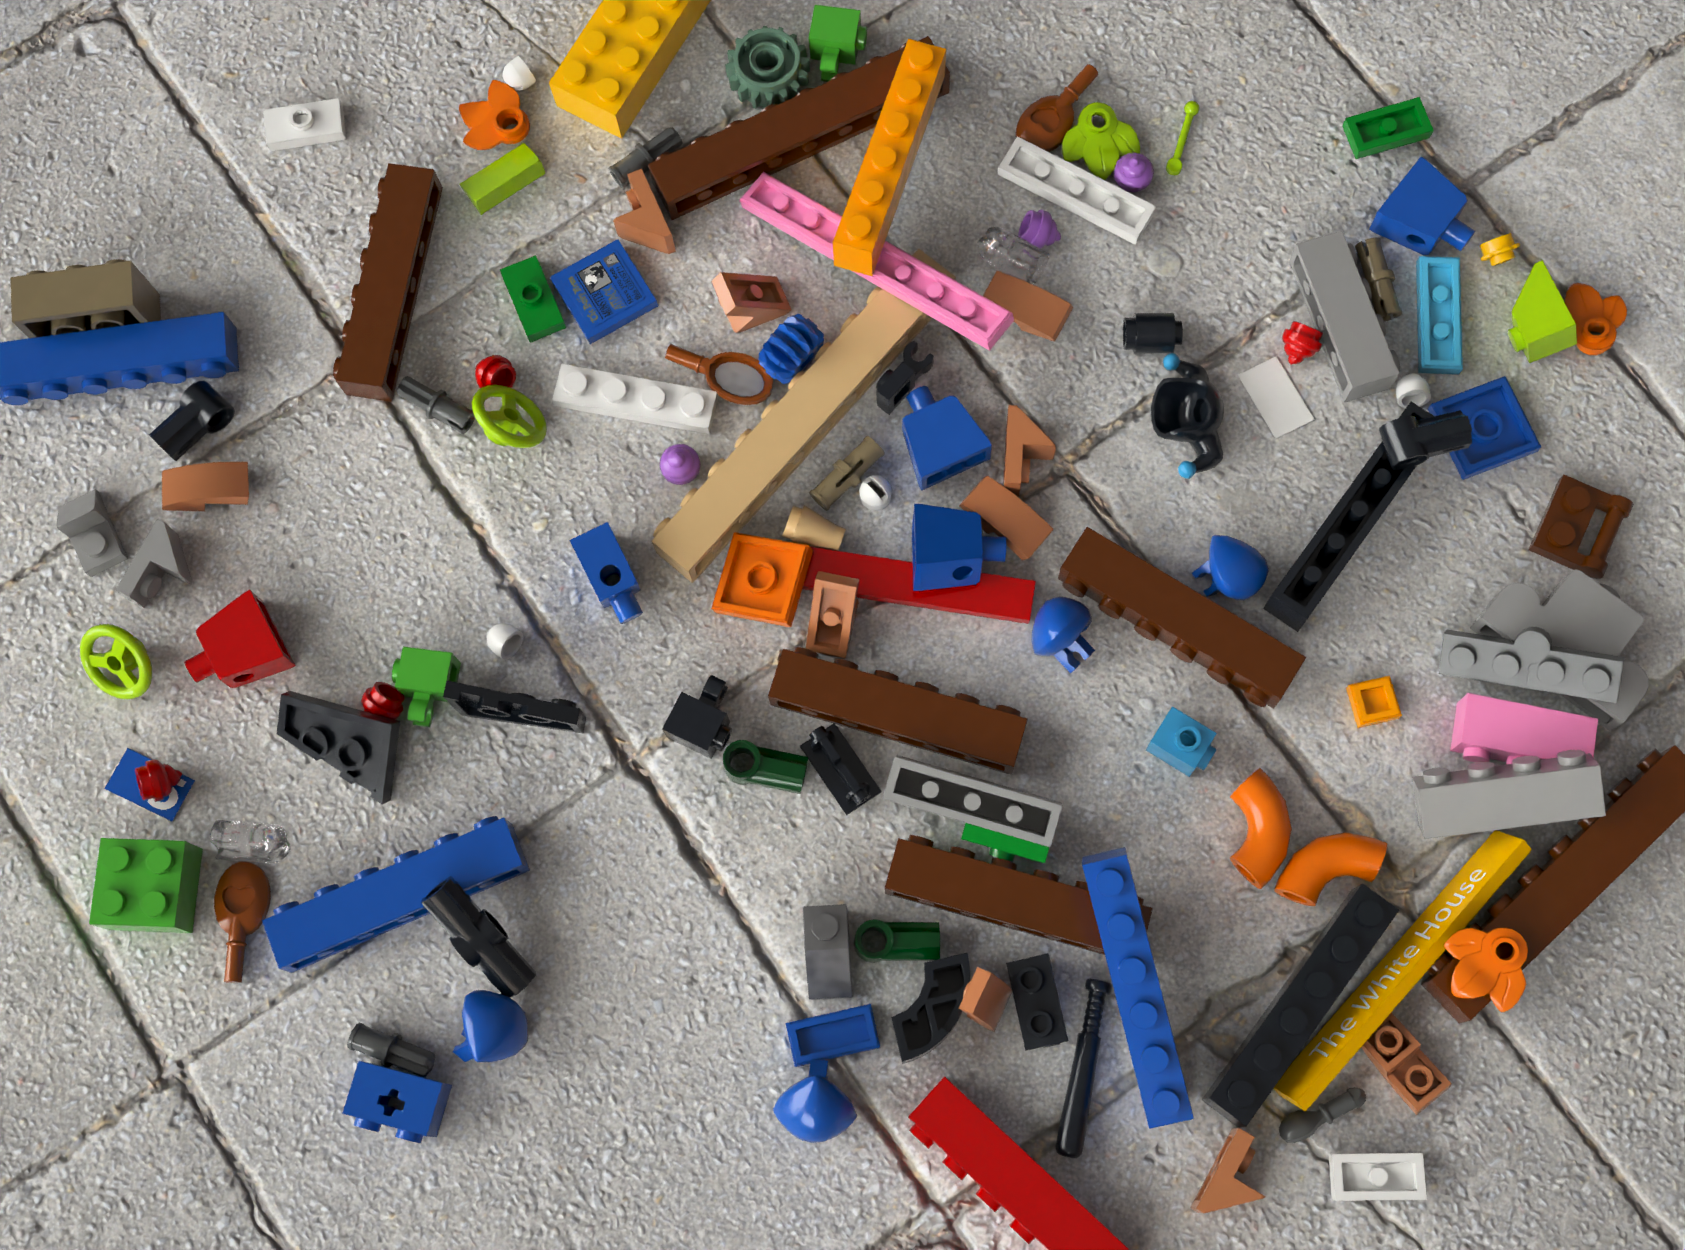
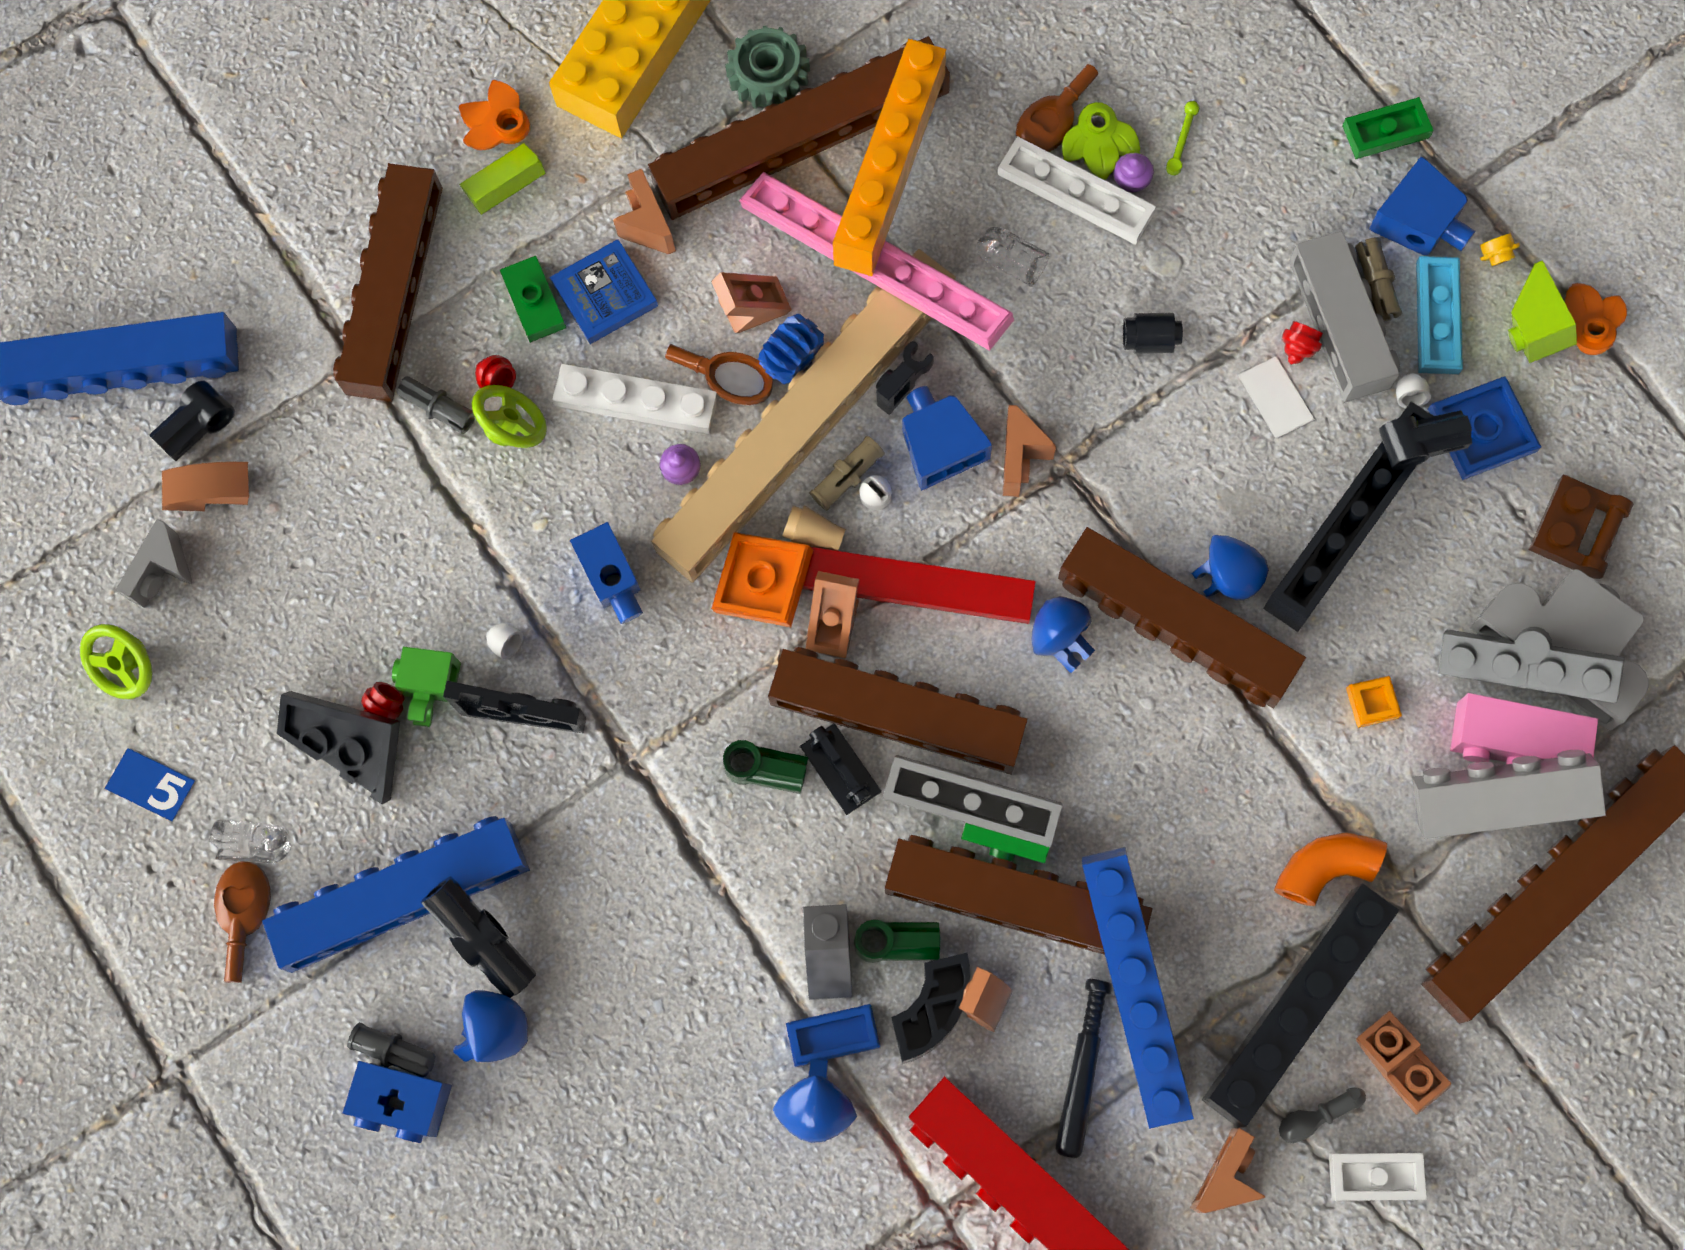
dark tan brick [10,259,161,338] -> none
light grey slope [57,489,128,577] -> none
bright green brick [89,838,203,933] -> none
red plate [135,759,182,802] -> none
red torso [184,590,296,688] -> none
white plate [263,98,346,151] -> none
white hinge [503,56,536,91] -> none
dark grey axle [608,127,683,189] -> none
black brick [662,675,732,759] -> none
bright green brick [809,5,867,82] -> none
blue torso [912,504,1006,591] -> none
nougat slope [959,476,1054,561] -> none
nougat slope [983,271,1073,342] -> none
black hinge [1006,953,1068,1051] -> none
medium lavender plate [1018,209,1061,250] -> none
dark azure brick [1146,706,1217,777] -> none
black piece [1151,353,1224,479] -> none
orange cylinder [1230,768,1292,889] -> none
yellow tile [1273,830,1532,1111] -> none
orange plate [1444,927,1528,1012] -> none

